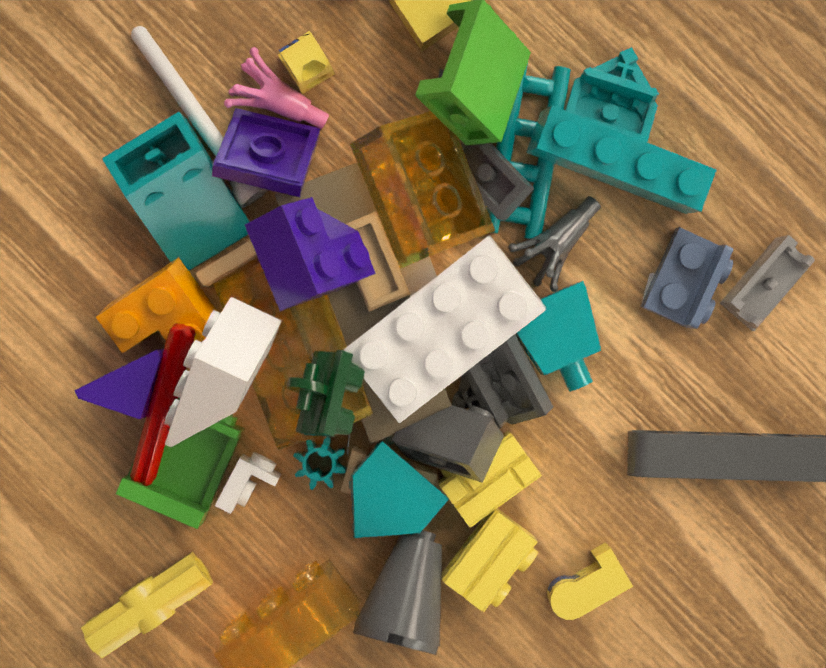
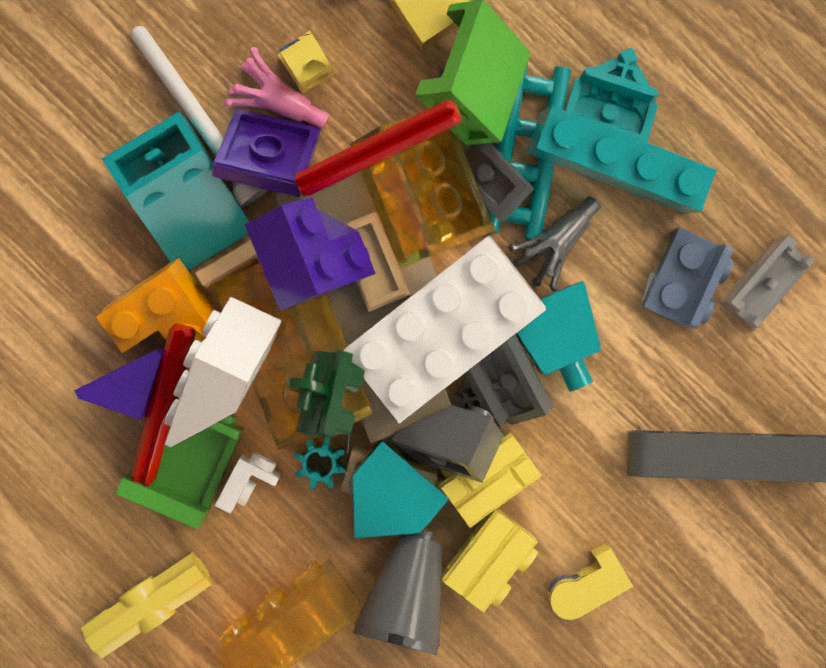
none -> red axle [294,100,462,196]

